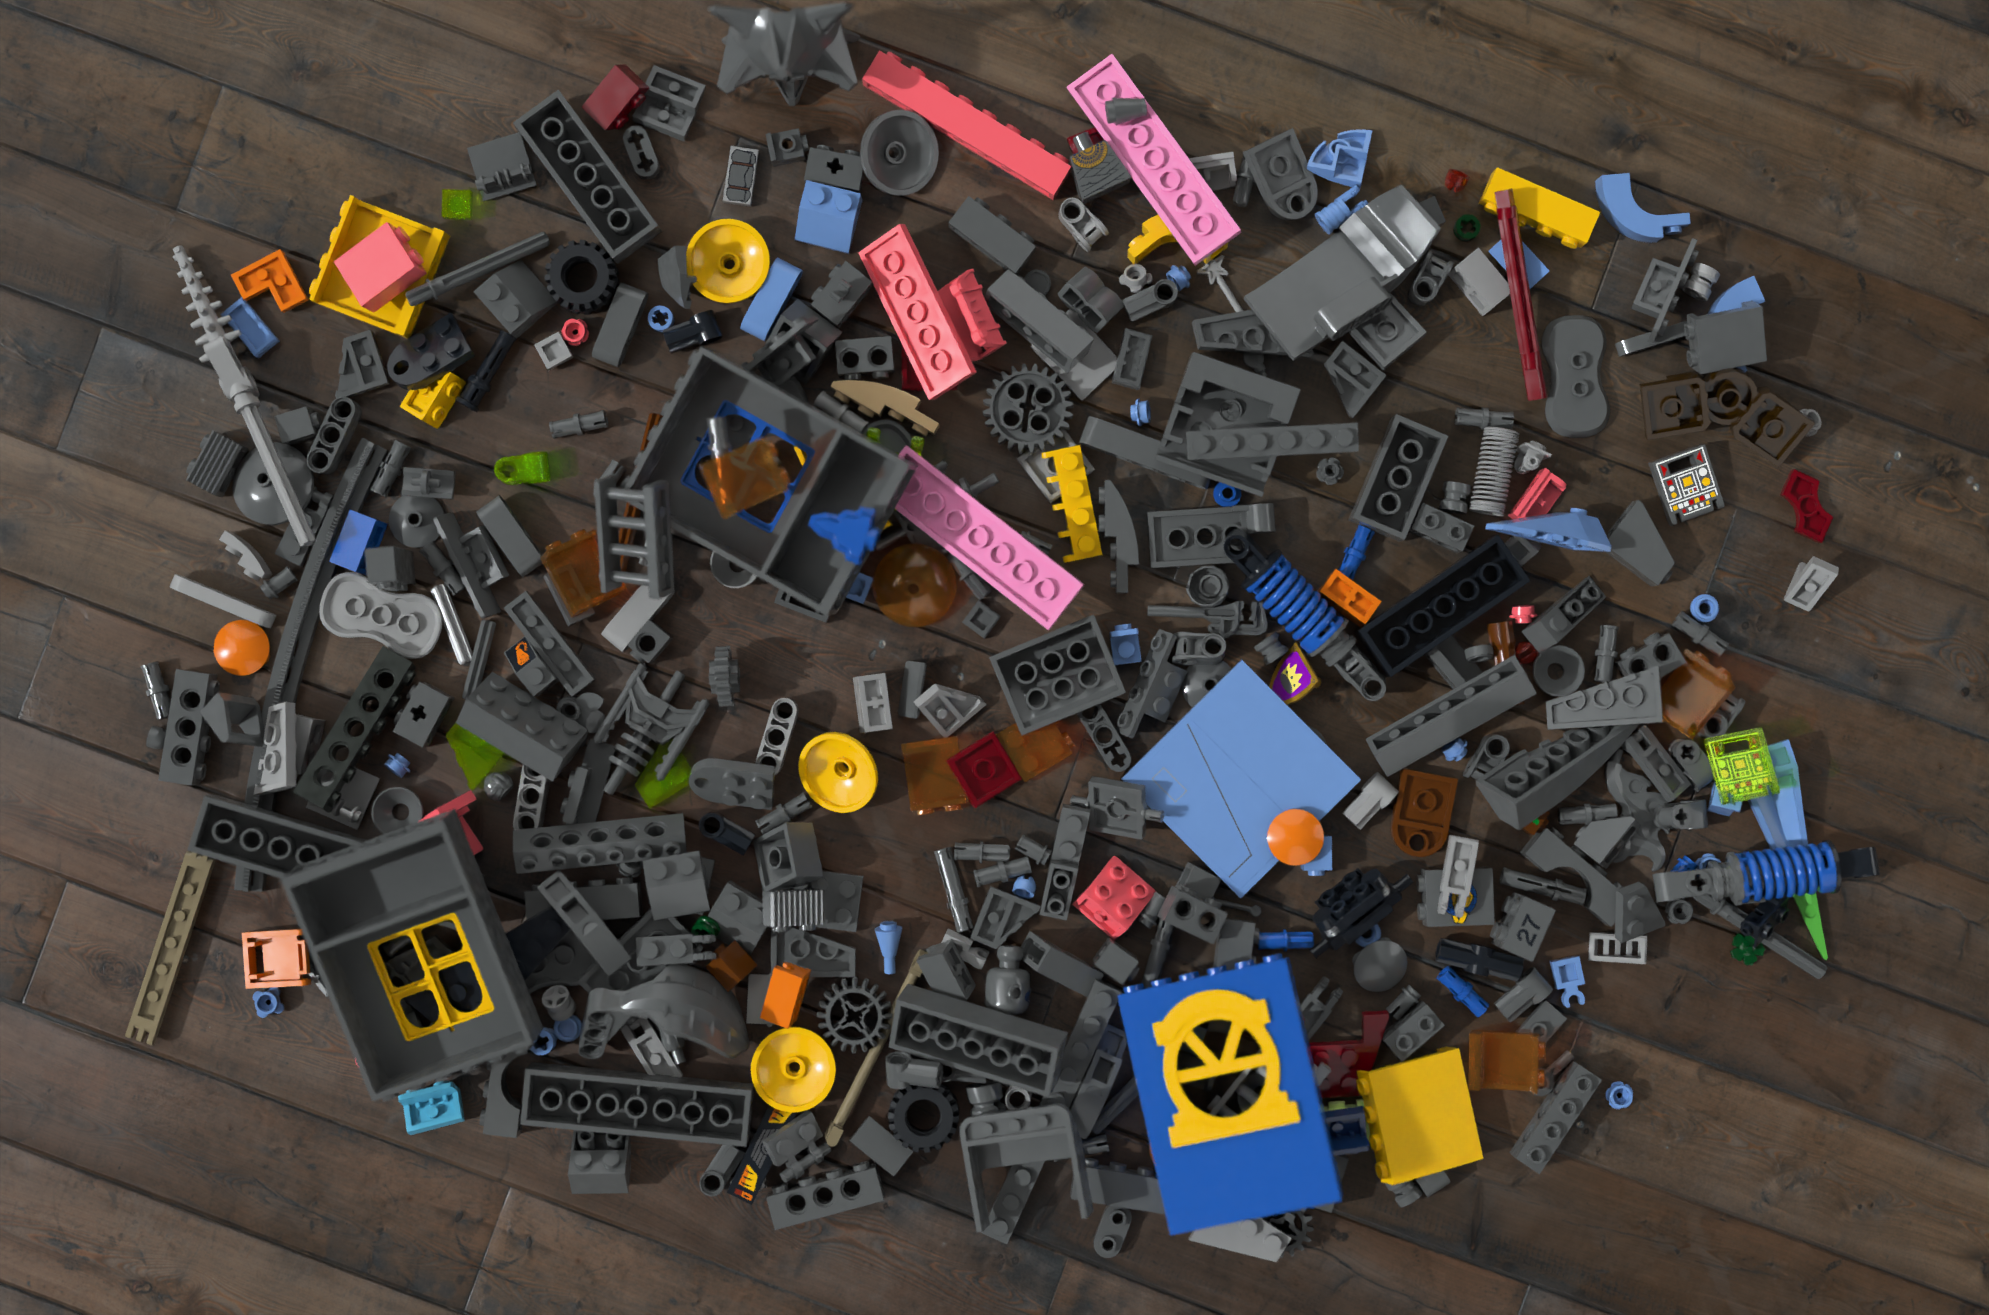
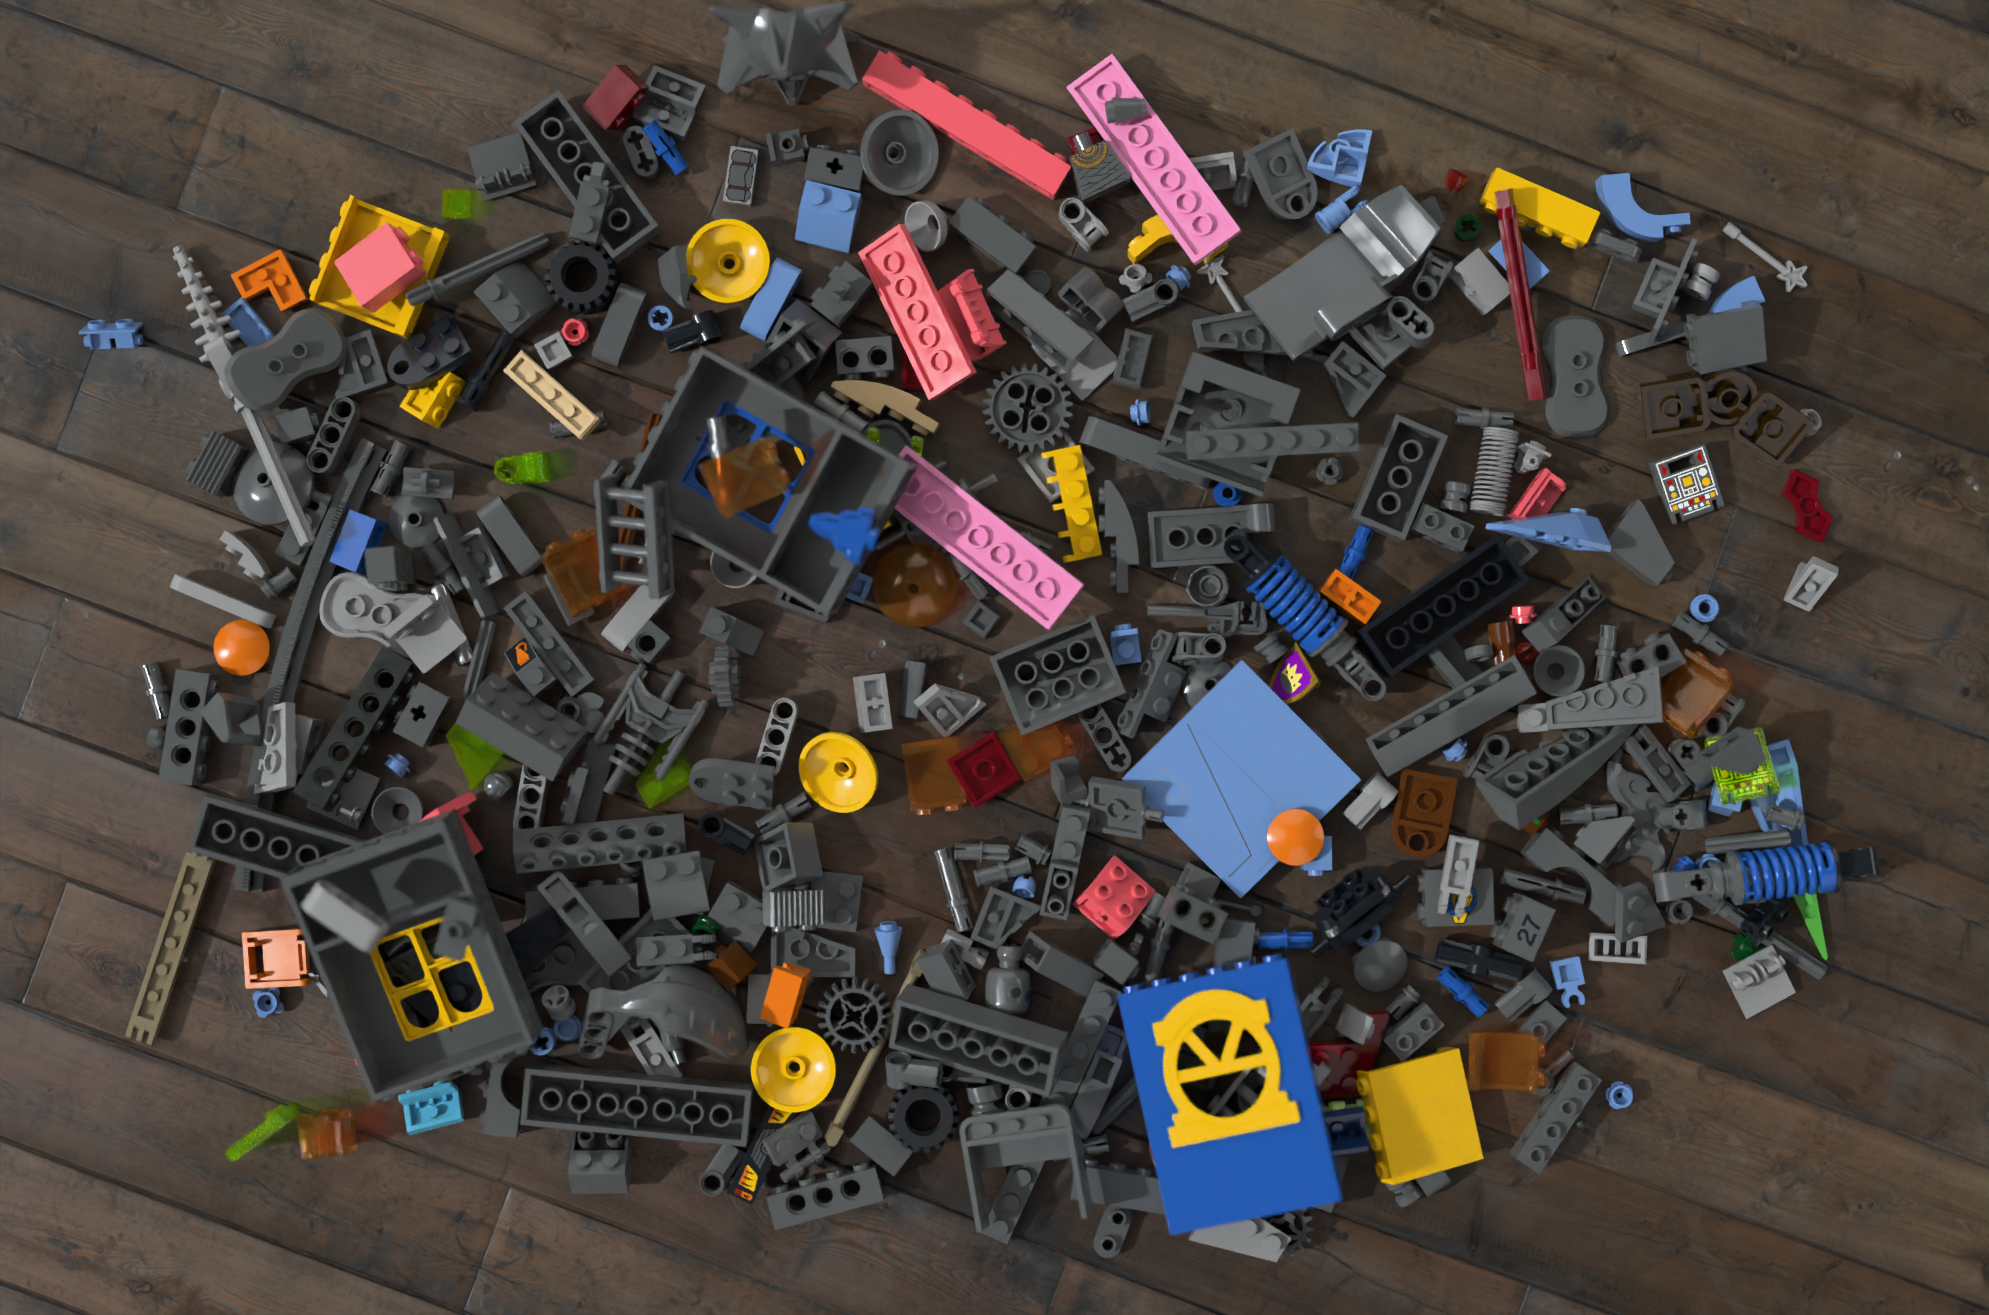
none -> medium blue hinge [79,319,143,350]
none -> dark grey plate [225,308,347,412]
none -> clear neon green container [225,1102,302,1161]
none -> clear orange brick [297,1108,358,1159]
none -> light grey beam [302,880,389,953]
none -> light grey bracket [382,594,468,673]
none -> dark grey plate [434,897,479,962]
none -> tan tile [503,350,602,442]
none -> dark grey hinge [569,162,611,244]
none -> blue pin [642,119,689,175]
none -> dark grey slope [699,607,765,656]
none -> light grey piece [905,200,948,252]
none -> dark grey panel [1050,755,1087,804]
none -> dark grey piece [1128,930,1144,956]
none -> light grey slope [1335,1003,1375,1045]
none -> dark grey beam [1385,296,1434,348]
none -> light grey plate [1516,703,1548,733]
none -> dark grey plate [1586,228,1642,263]
none -> dark grey slope [1693,727,1767,775]
none -> dark grey axle [1705,830,1791,855]
none -> light grey piece [1722,222,1807,293]
none -> light grey hinge [1722,944,1796,1019]
none -> dark grey pin [1765,803,1804,831]

